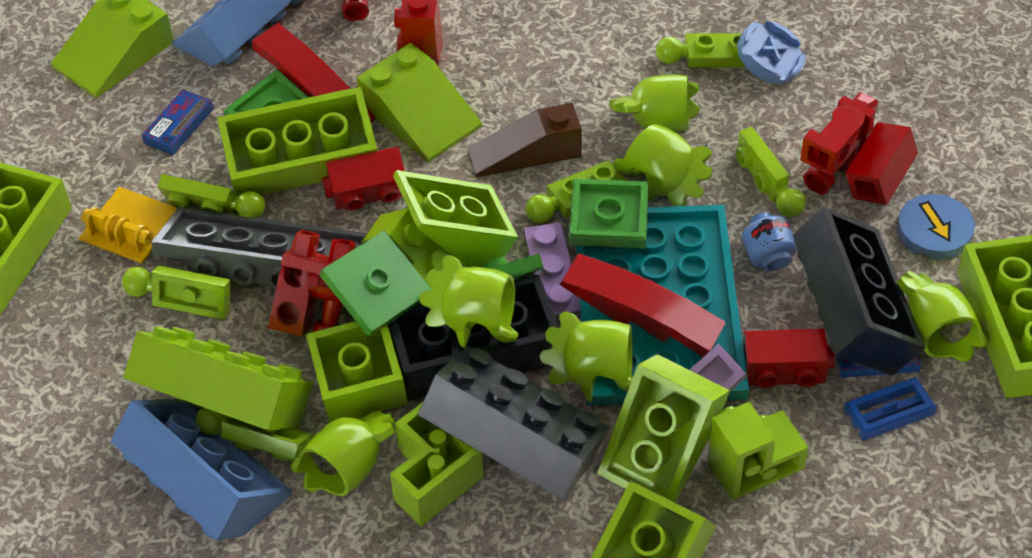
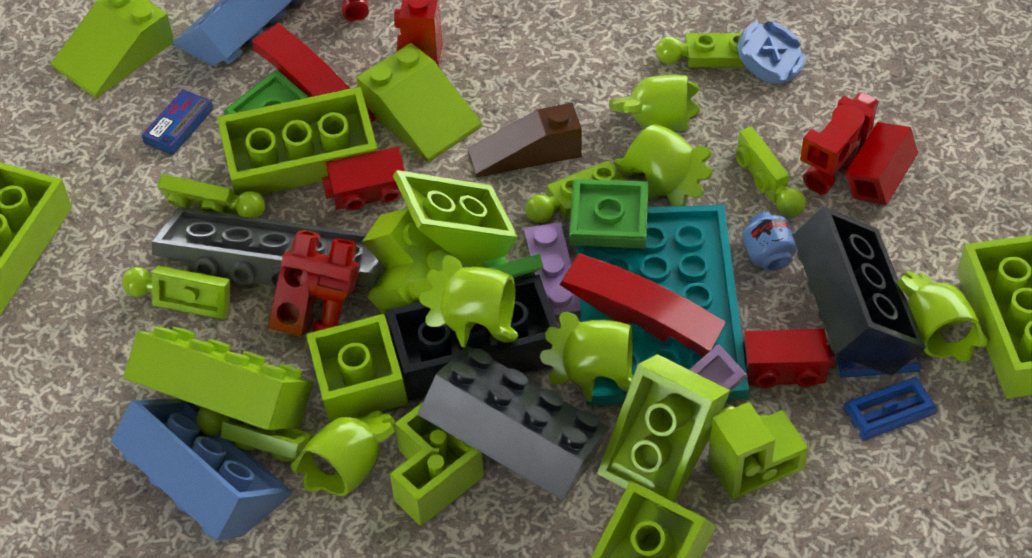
yellow hinge [79,187,178,264] -> none
bright green plate [320,231,432,337] -> none
medium blue tile [897,194,975,260] -> none

